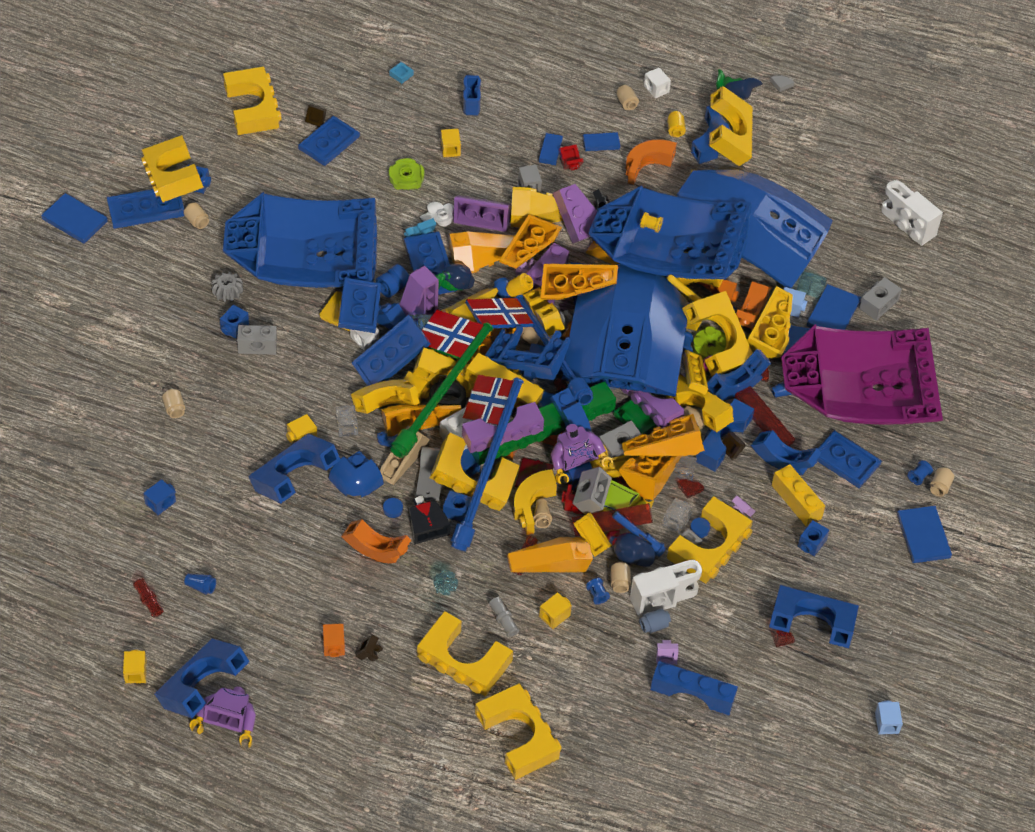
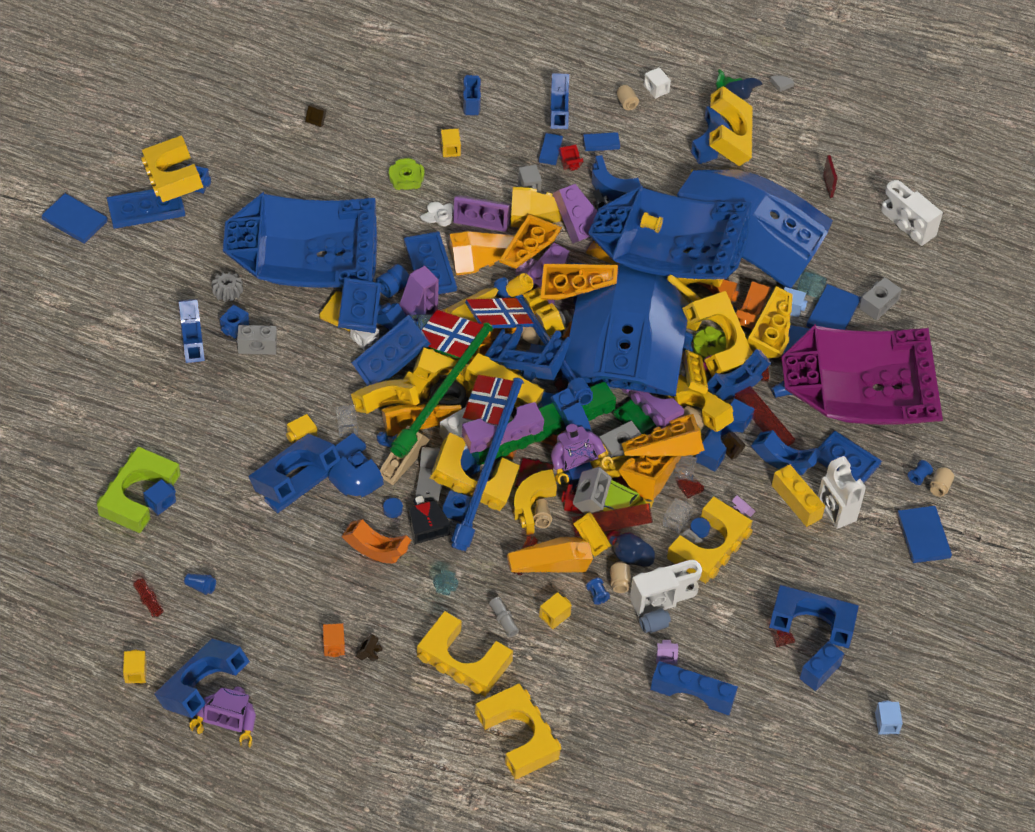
tan brick [162,389,185,418] -> none
tan brick [184,203,209,229] -> none
yellow arch [223,66,281,135] -> none
blue tile [298,116,360,166] -> none
dark azure plate [389,62,414,84] -> none
dark azure plate [404,218,436,237] -> none
dark blue hair [435,263,475,291] -> none
blue pin [612,511,666,557] -> none
orange arch [625,140,677,185] -> none
yellow brick [667,111,686,137] -> none
blue brick [798,520,829,557] -> none
none -> lime arch [97,446,181,533]
none -> arch [179,299,205,363]
none -> blue tile [264,433,366,514]
none -> blue arch [550,73,570,129]
none -> blue arch [591,155,641,201]
none -> blue brick [800,641,844,691]
none -> white brick [818,456,866,529]
none -> dark red piece [823,155,838,198]

